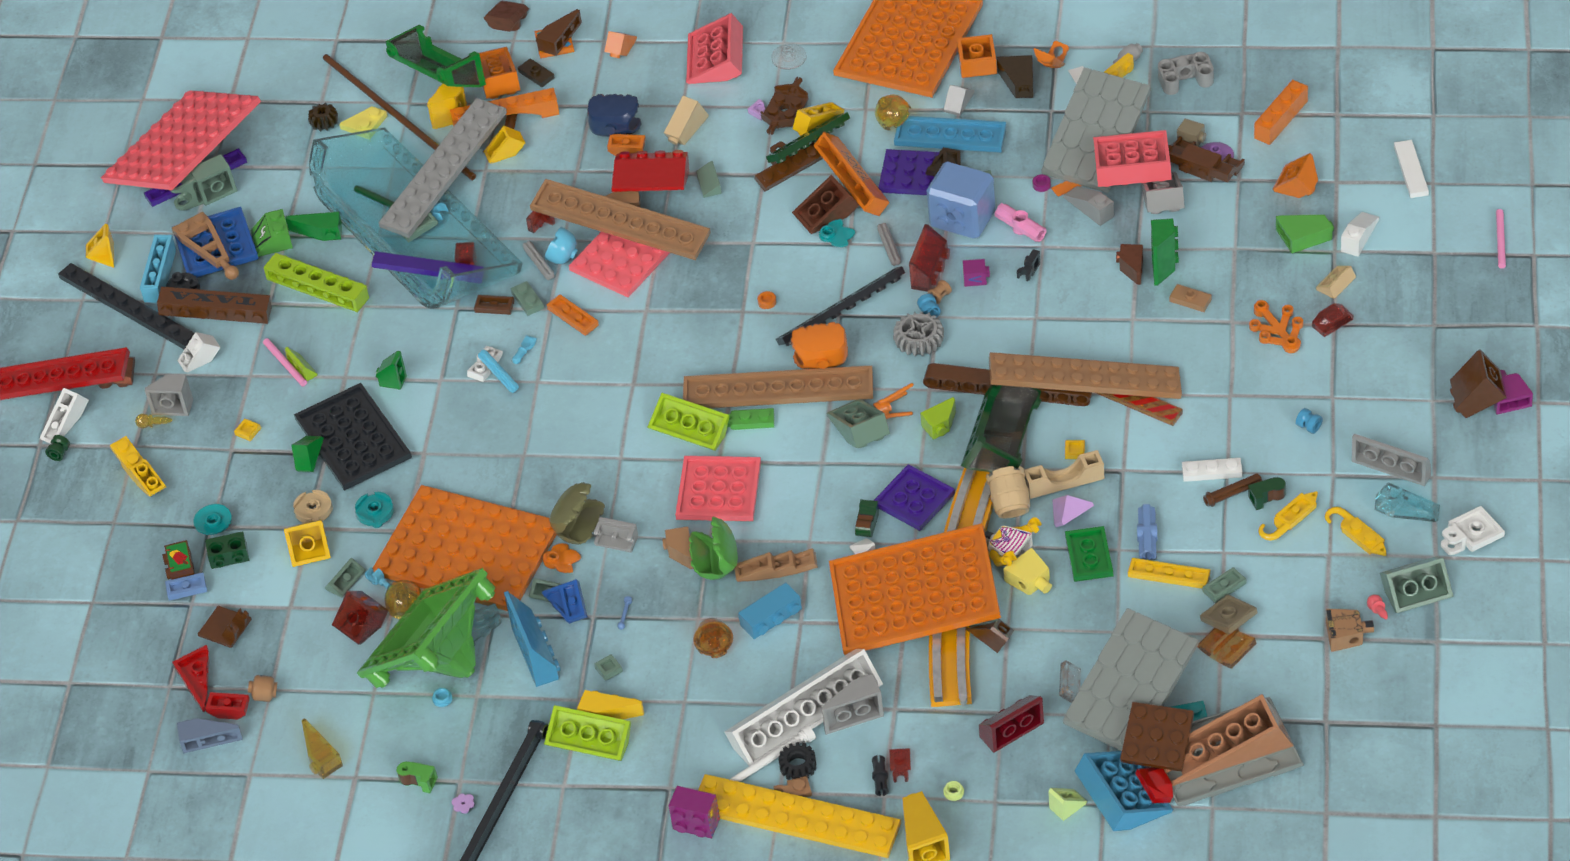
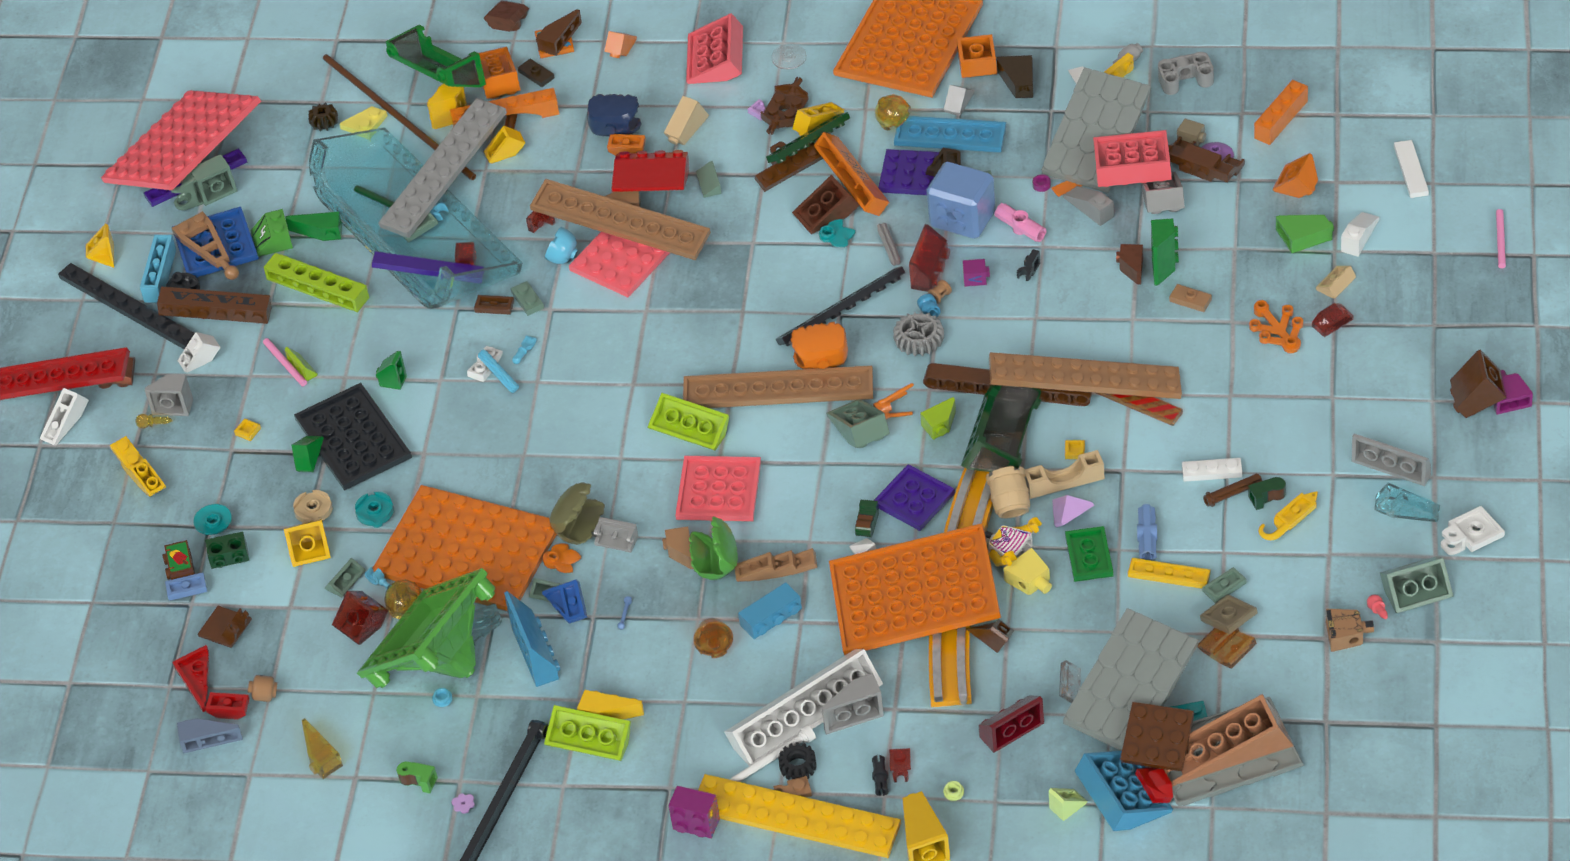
dark green wheel [45,435,70,461] -> none
light grey axle [523,241,555,280] -> none
orange plate [547,294,599,336] -> none
sand green plate [594,654,622,681] -> none
bright green hinge [727,408,774,430] -> none
orange tile [757,291,776,309] -> none
orange piece [1034,41,1069,68] -> none
dark azure wheel [1296,408,1323,434] -> none
yellow plate [1325,507,1387,556] -> none

